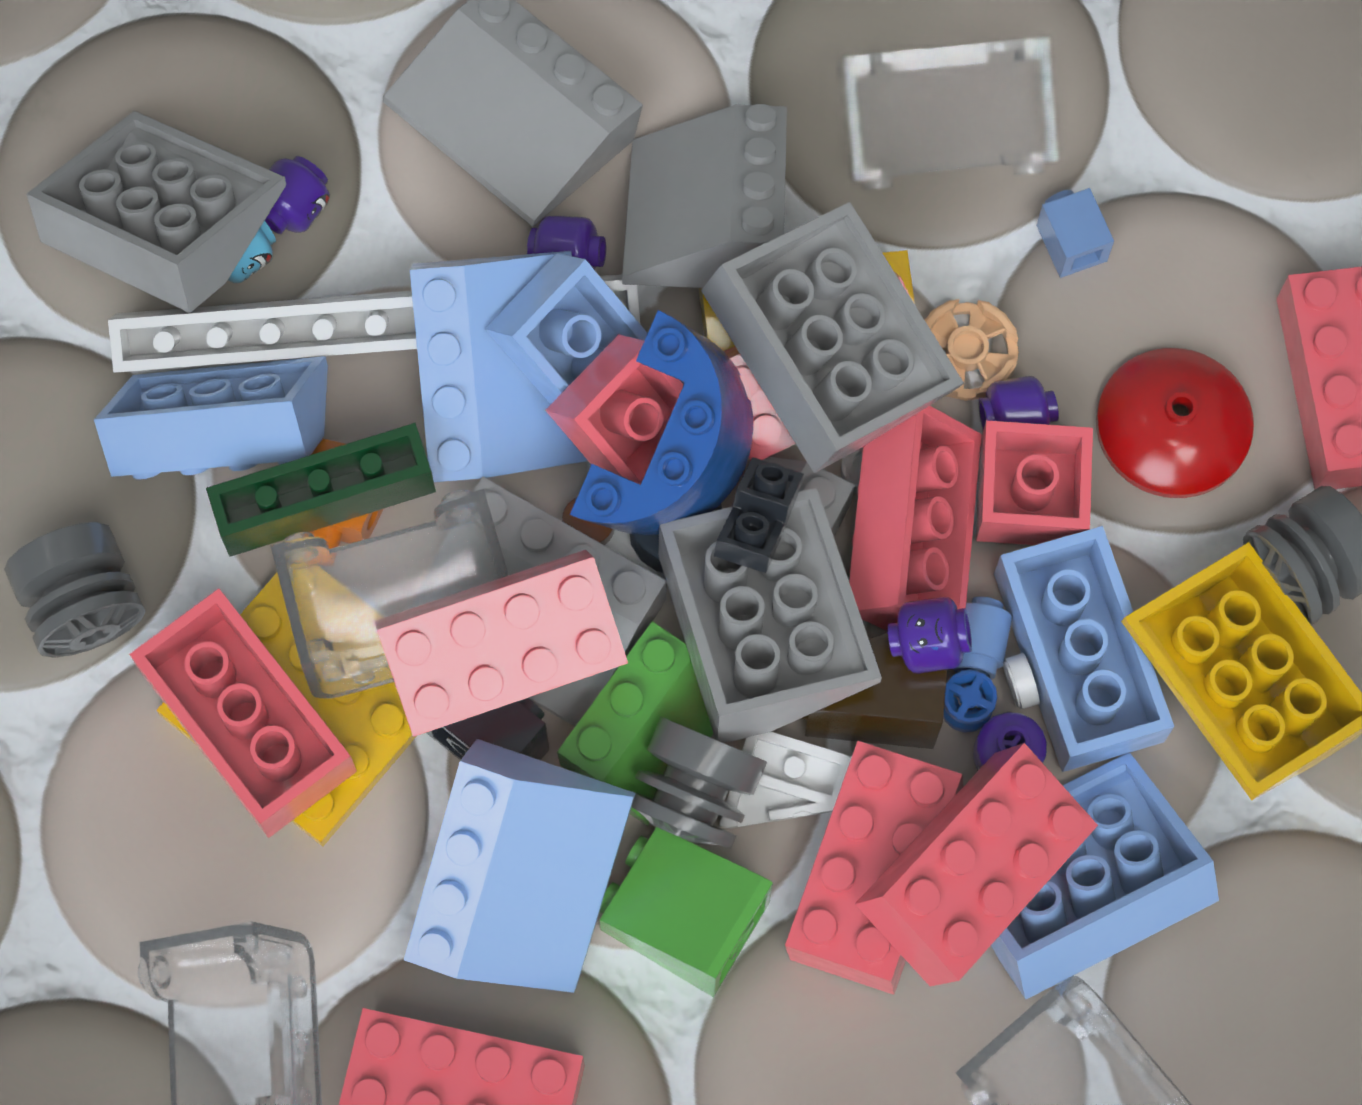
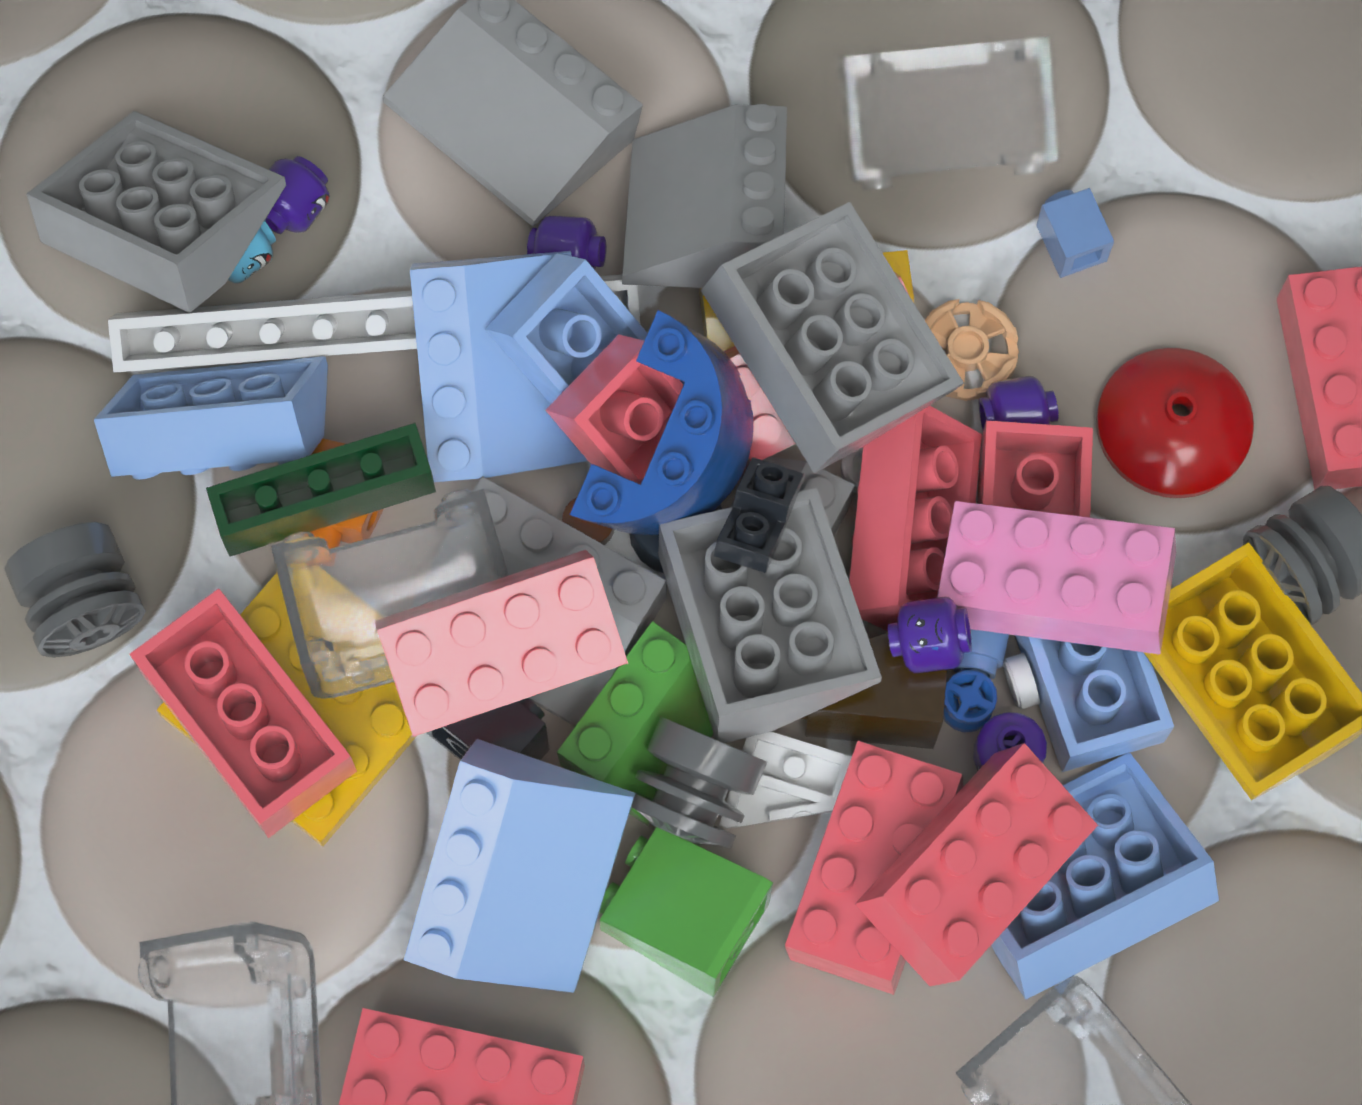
none -> bright pink brick [937,501,1176,654]

